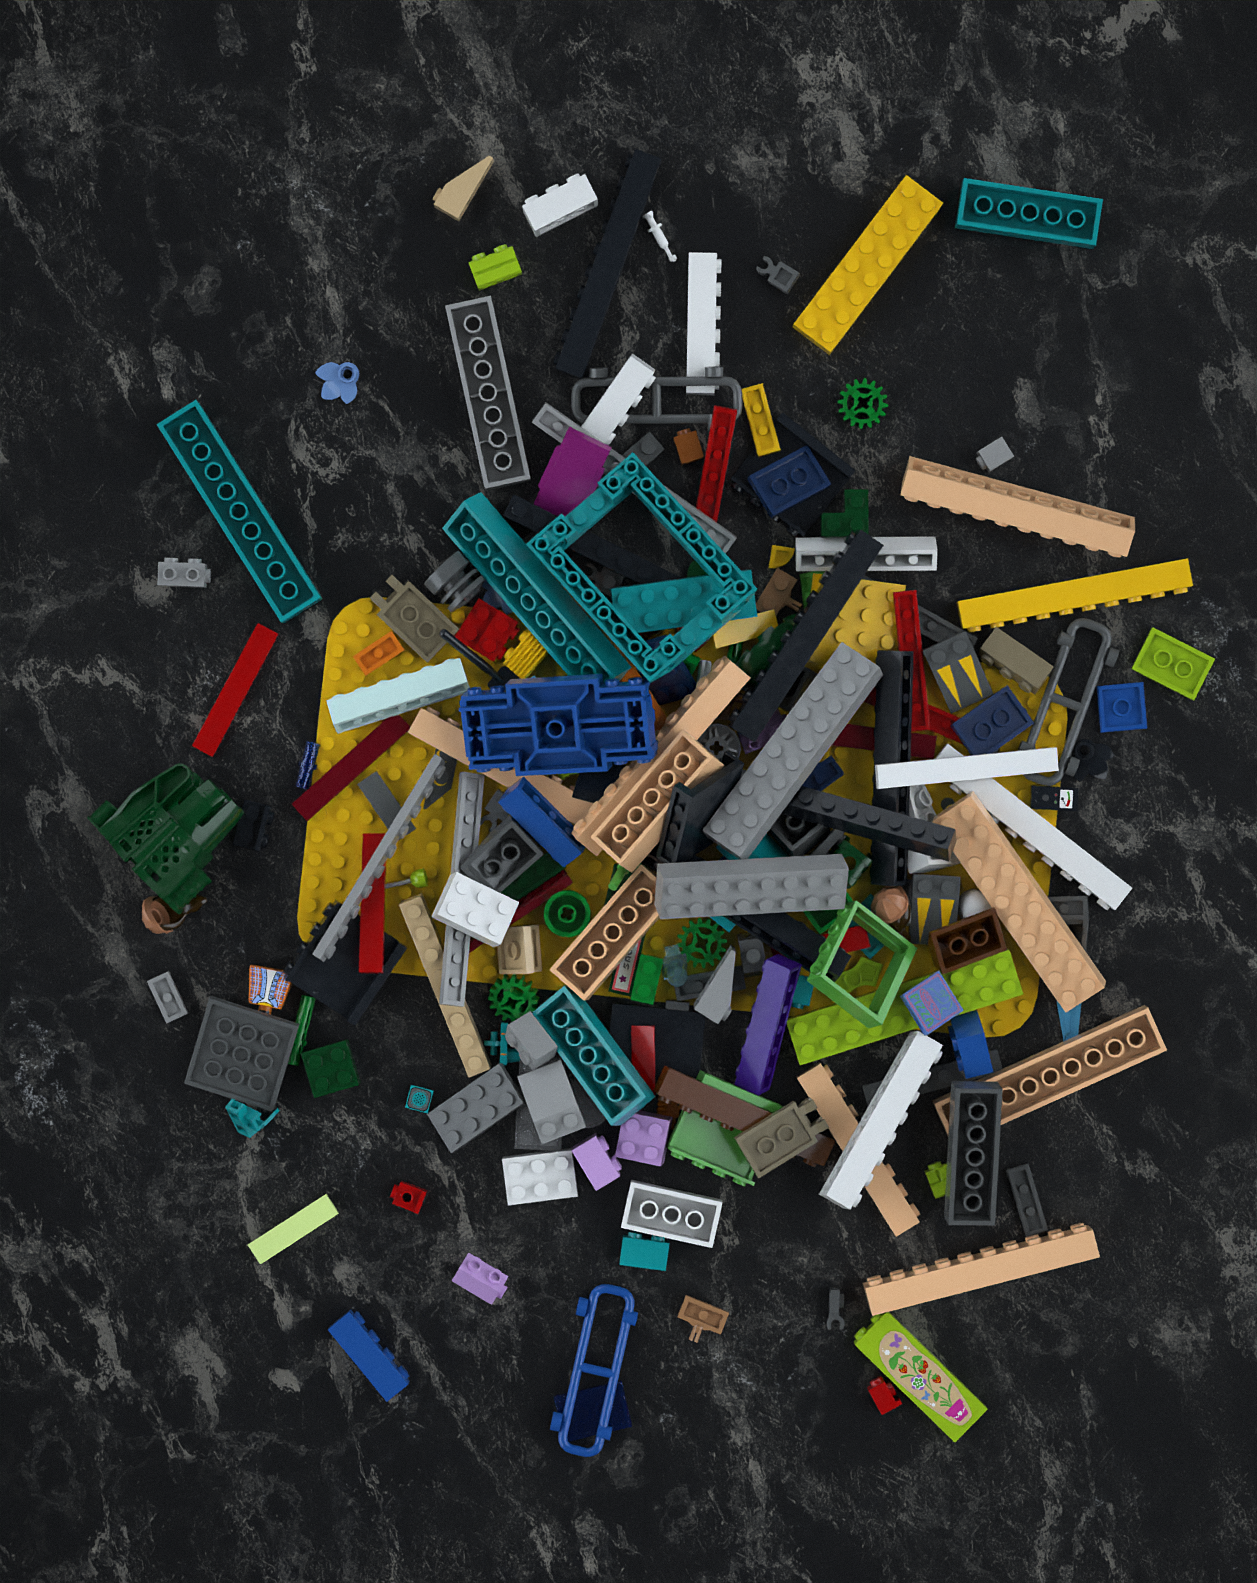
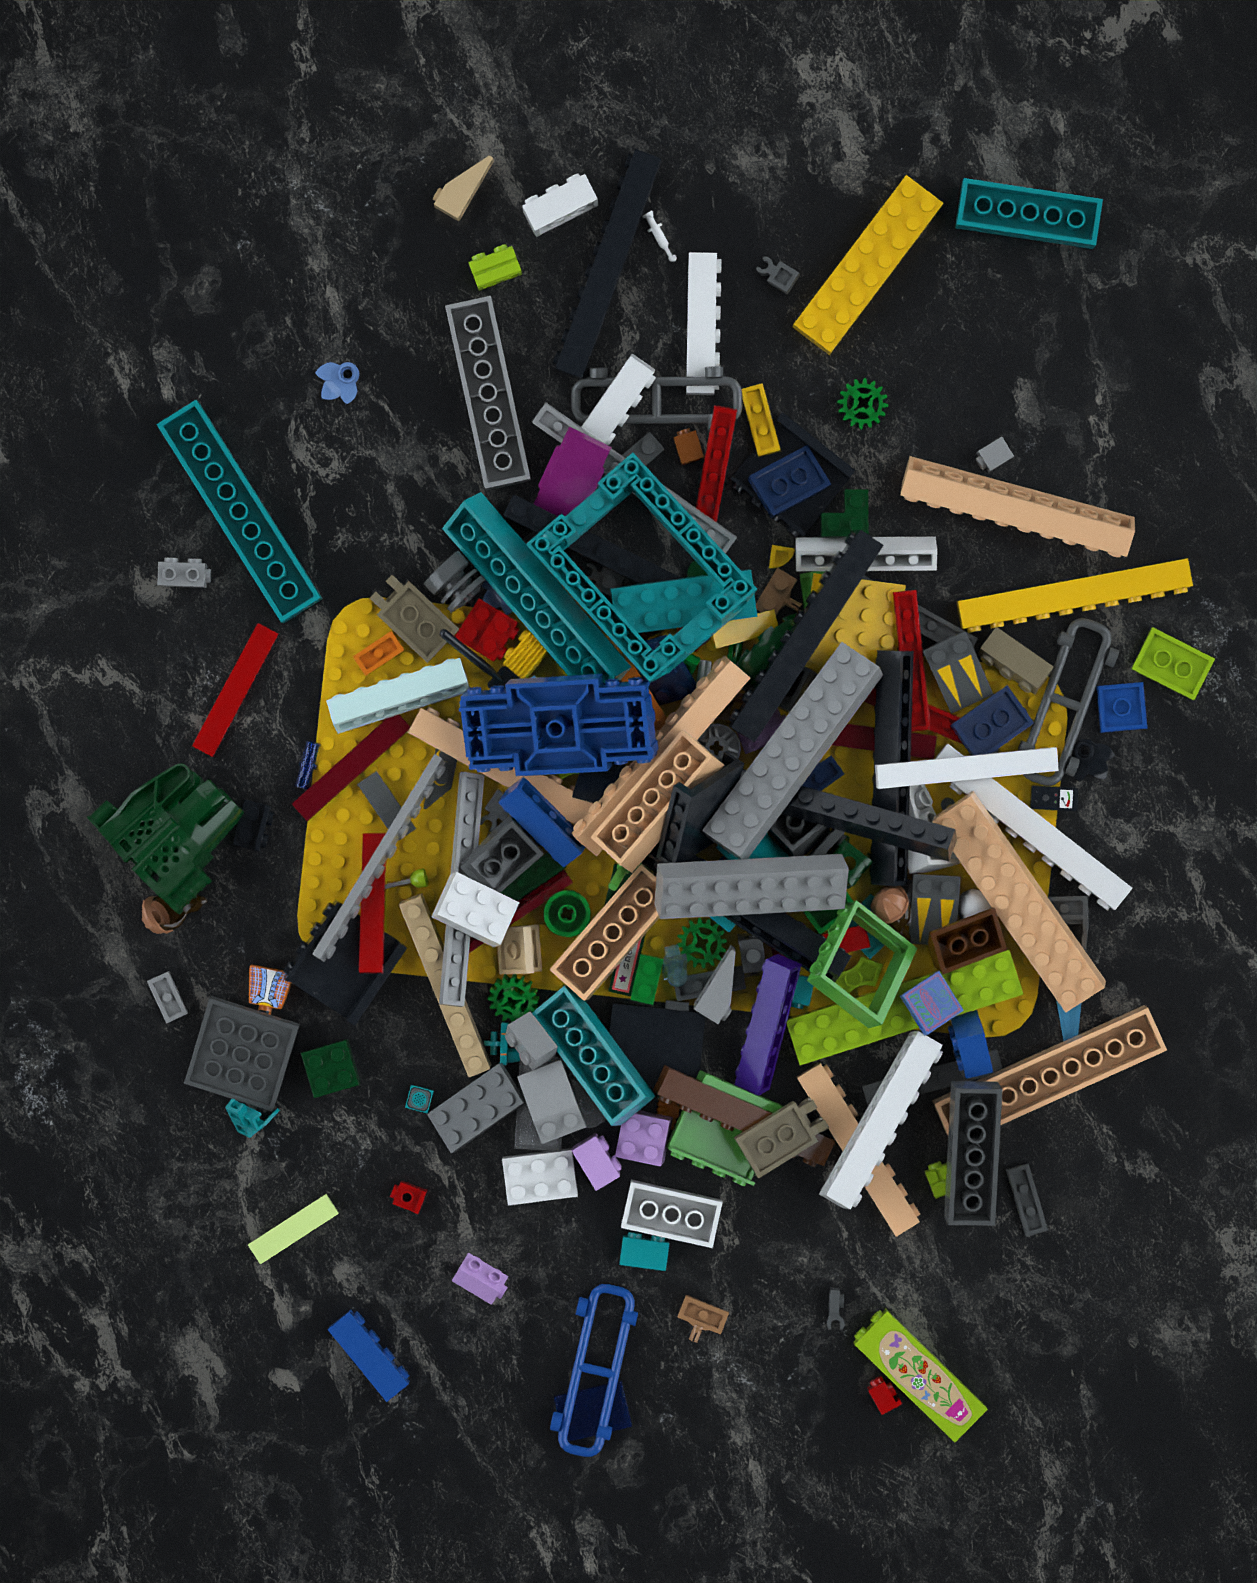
green pin [288,995,316,1066] -> none
red slope [631,1025,656,1096] -> none
light nougat brick [863,1223,1100,1316] -> none

